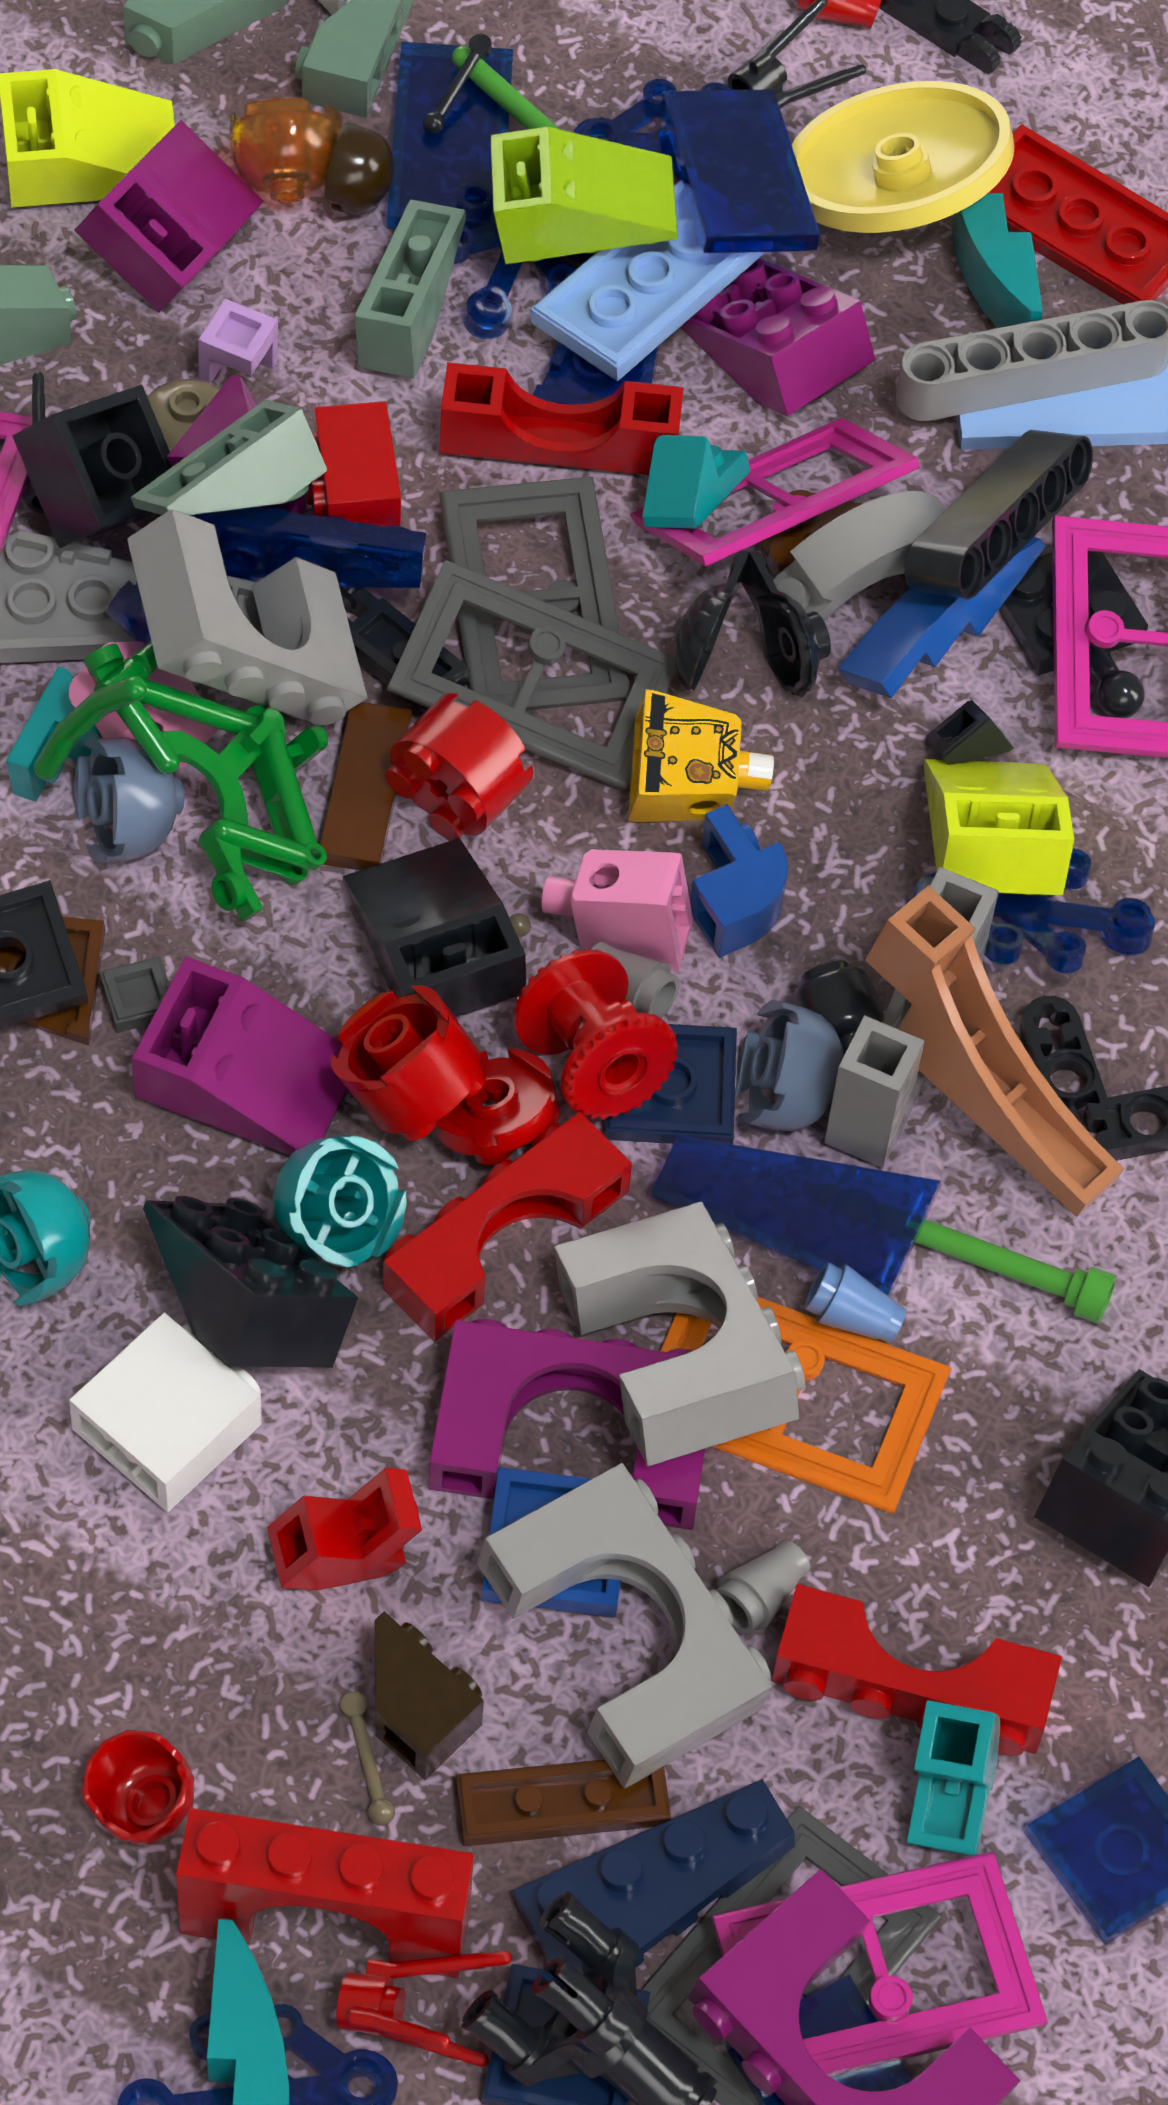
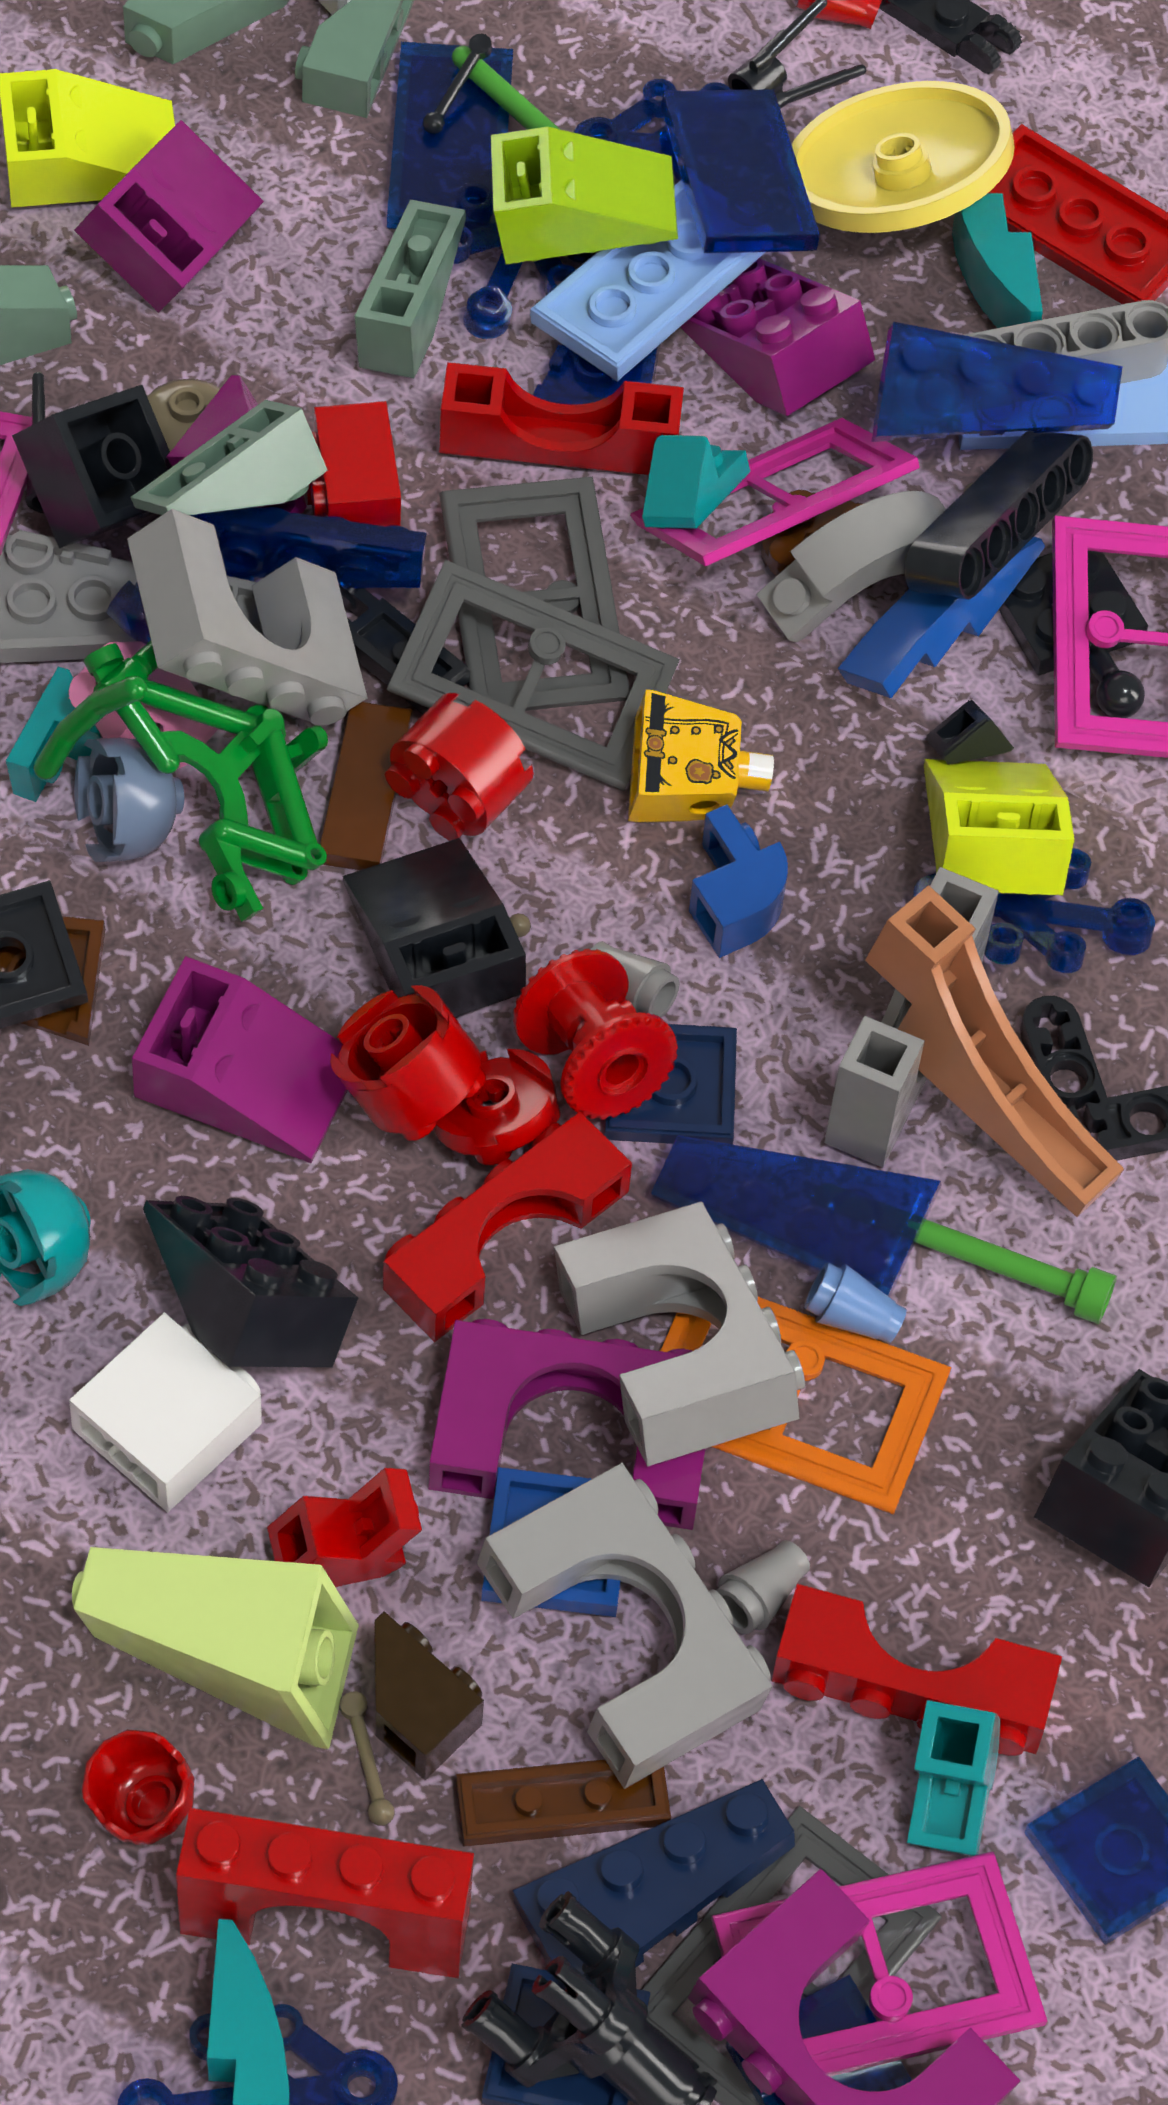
dark grey tile [99,956,170,1033] -> none
lavender panel [198,298,278,383] -> none
clear orange cylinder [230,98,343,203] -> none
teal cylinder [272,1135,407,1267] -> none
dark brown hair [324,122,395,216] -> none
red plant [336,1951,512,2067] -> none
bright pink torso [542,849,693,971] -> none
black animal [675,551,831,698] -> none
sand blue cylinder [736,999,844,1131] -> none
black head [792,960,884,1055] -> none
none -> yellowish green slope [72,1547,359,1749]
none -> clear blue wing [871,322,1123,442]

